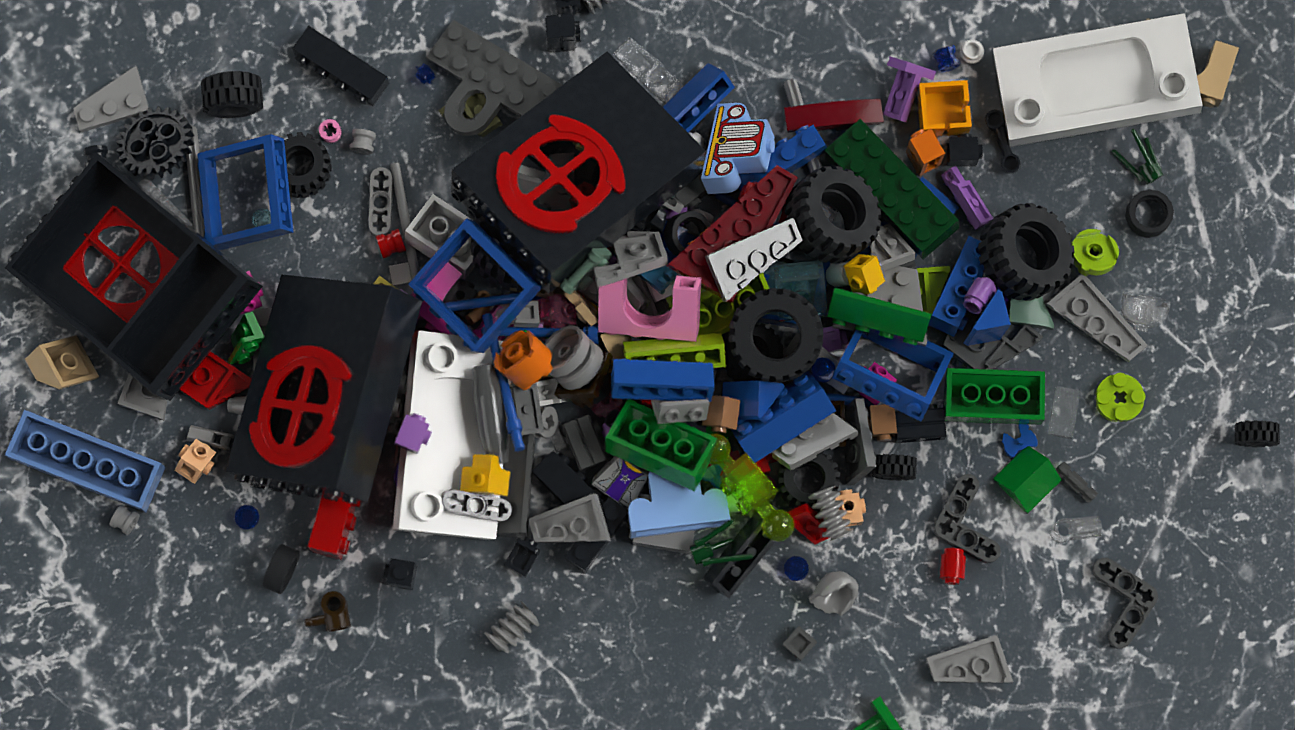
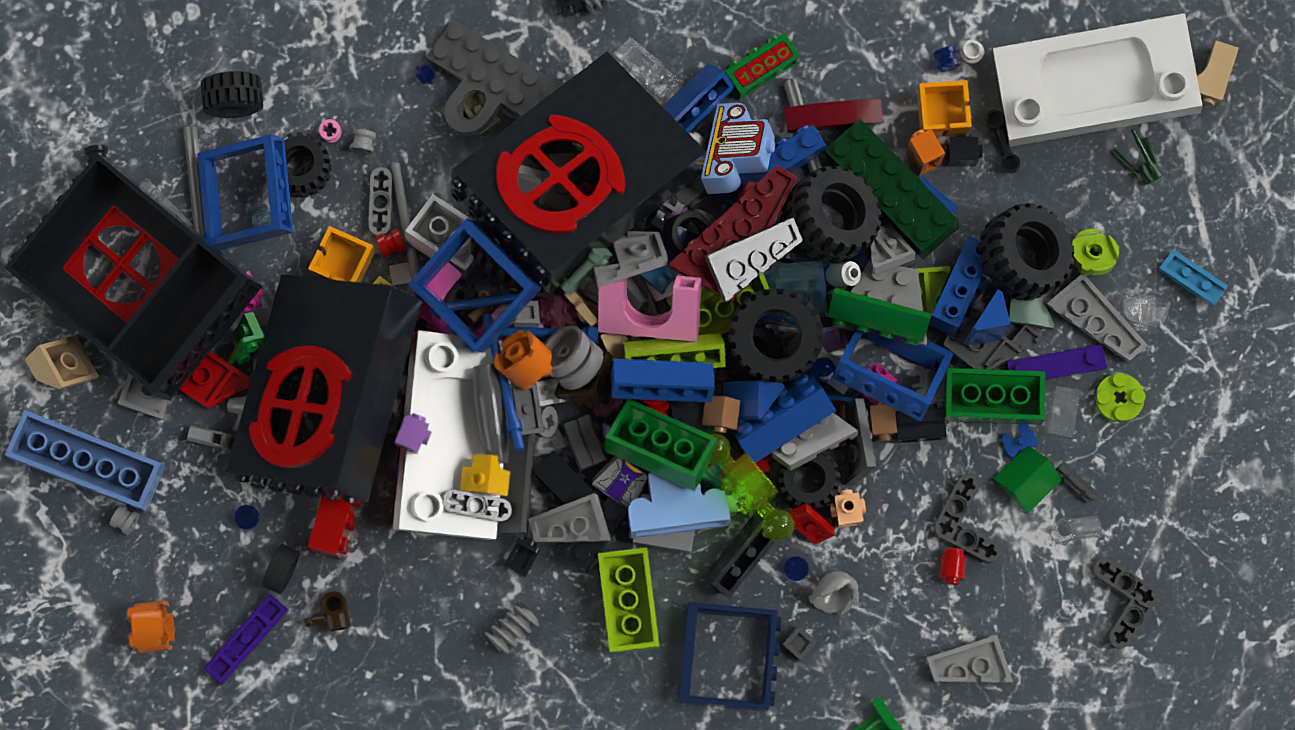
light grey wing [73,66,149,133] -> none
black gear [116,106,194,180] -> none
light nougat brick [174,439,216,484] -> none
black brick [292,25,389,106] -> none
black brick [383,558,417,590] -> none
black brick [545,13,581,53] -> none
light grey bracket [651,399,709,424] -> none
dark green plant [690,520,753,567] -> none
light grey piece [808,485,854,541] -> none
yellow brick [843,254,885,295] -> none
black tyre [872,454,917,481] -> none
medium lavender bracket [883,56,936,122] -> none
medium lavender hinge [942,166,993,230] -> none
medium lavender brick [963,277,997,314] -> none
black tyre [1125,189,1174,238] -> none
black tyre [1235,420,1280,447] -> none
none -> orange brick [127,600,175,653]
none -> dark purple plate [203,594,289,686]
none -> light orange piece [308,226,376,282]
none -> lime slope [598,547,659,653]
none -> dark blue window [679,602,782,712]
none -> green brick [725,33,800,100]
none -> dark purple plate [1006,345,1107,380]
none -> dark azure hinge [1159,249,1228,307]

